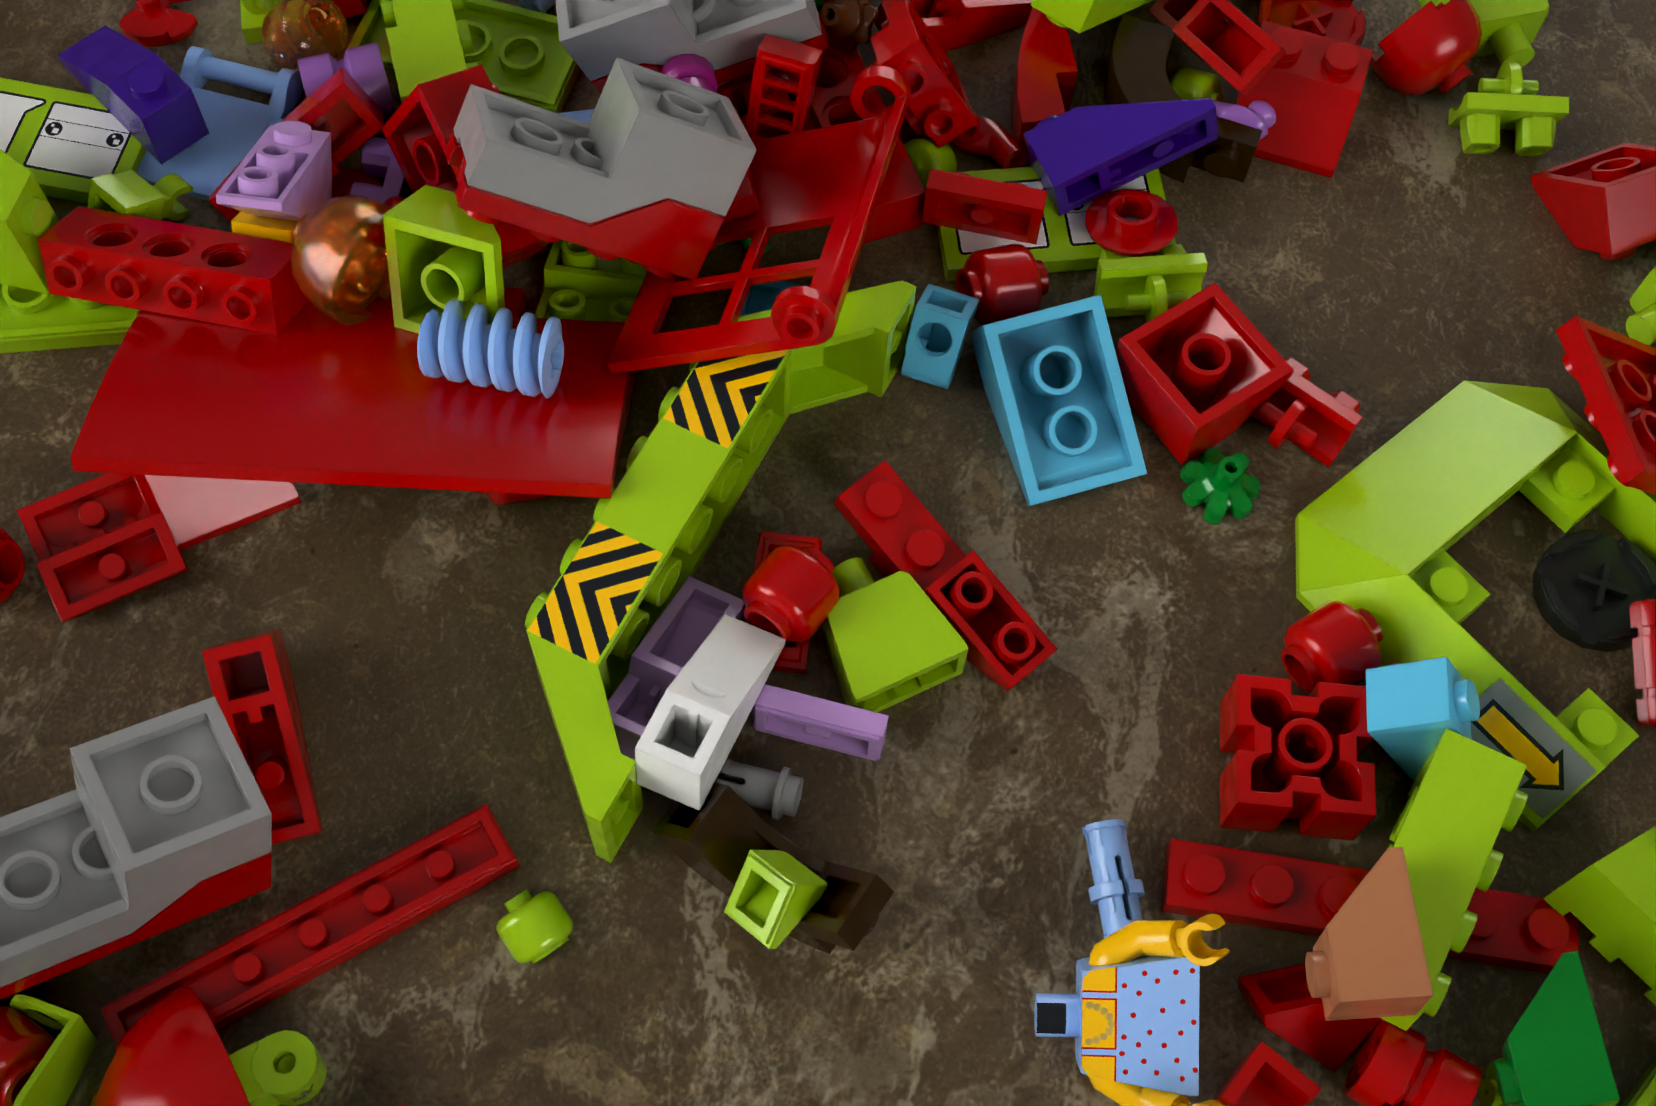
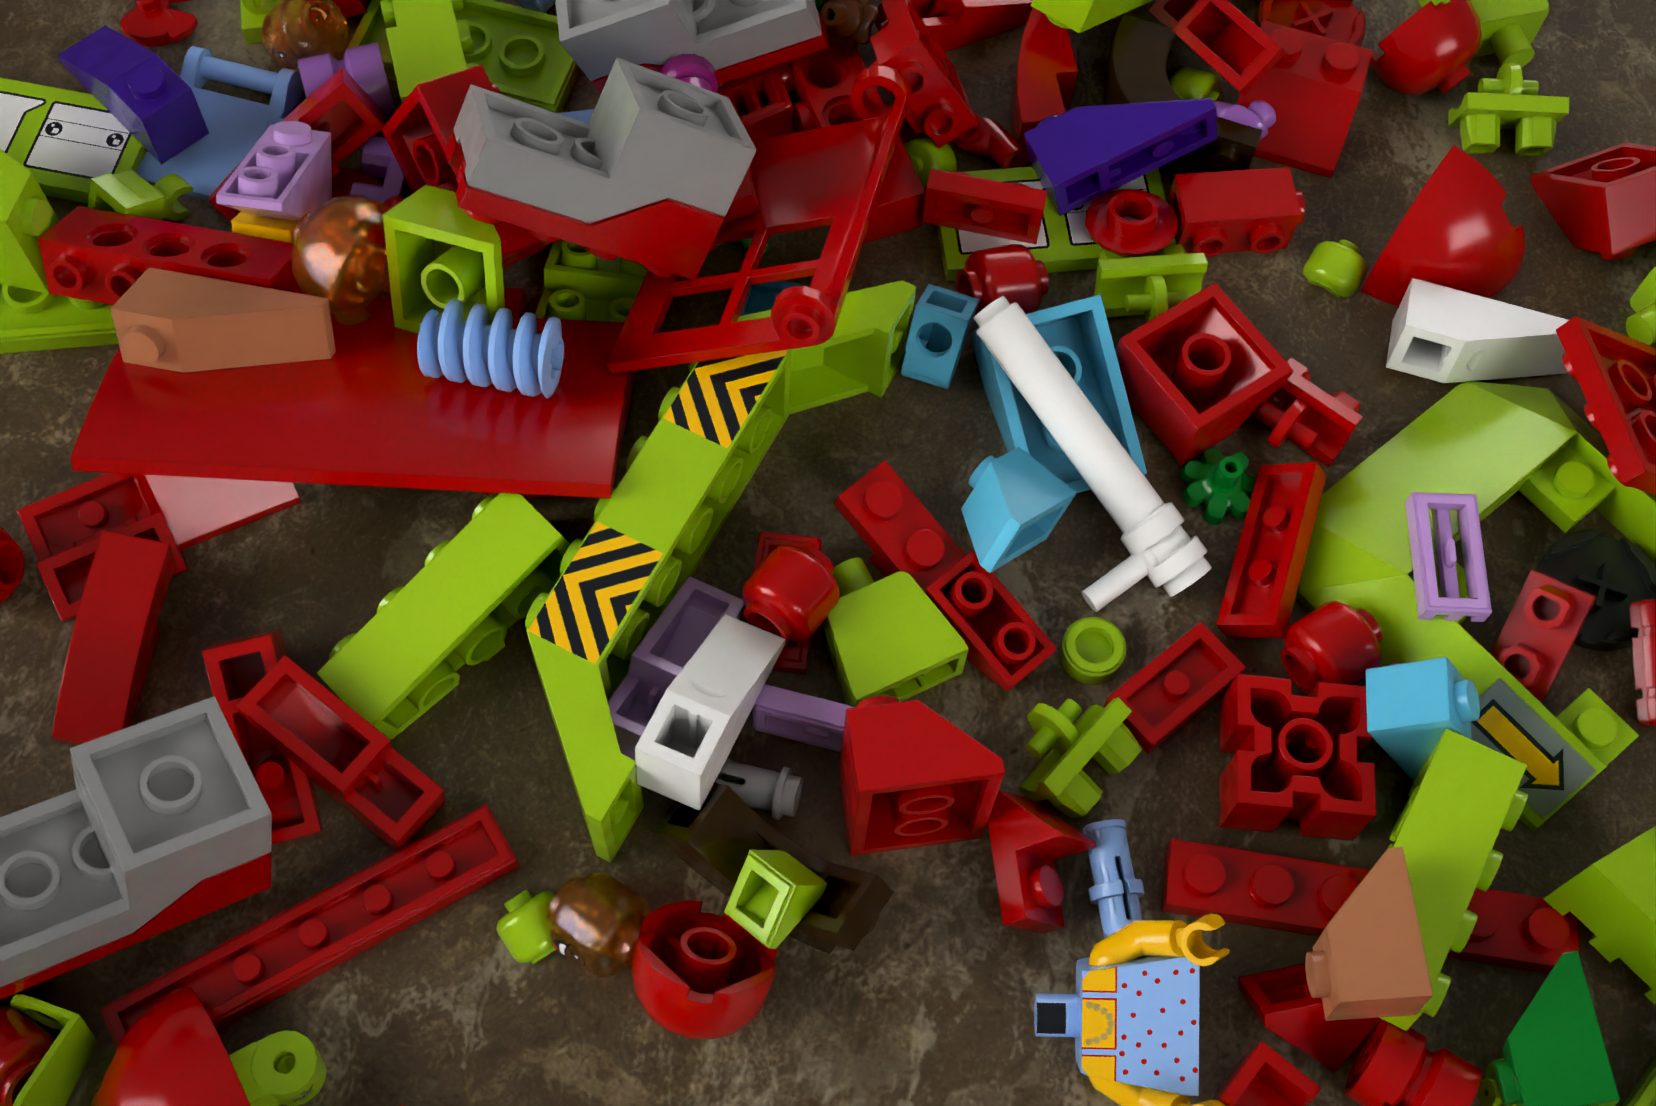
red slope [745,34,823,141] -> none
none -> red slope [51,530,176,745]
none -> nougat slope [110,267,336,373]
none -> red slope [236,655,445,851]
none -> lime wedge [317,493,570,740]
none -> clear orange head [547,872,652,978]
none -> red cylinder [632,900,777,1039]
none -> red slope [838,696,1005,856]
none -> medium azure slope [961,447,1077,573]
none -> white cylinder [973,296,1212,612]
none -> red slope [988,790,1096,934]
none -> lime hips [1018,697,1142,818]
none -> lime tile [1059,617,1127,685]
none -> red plate [1103,622,1246,754]
none -> red brick [1167,167,1305,257]
none -> red plate [1216,462,1327,638]
none -> lime piece [1303,239,1368,298]
none -> red brick [1360,145,1525,306]
none -> white slope [1386,278,1569,383]
none -> lavender tile [1405,492,1492,622]
none -> red hips [1491,569,1597,703]

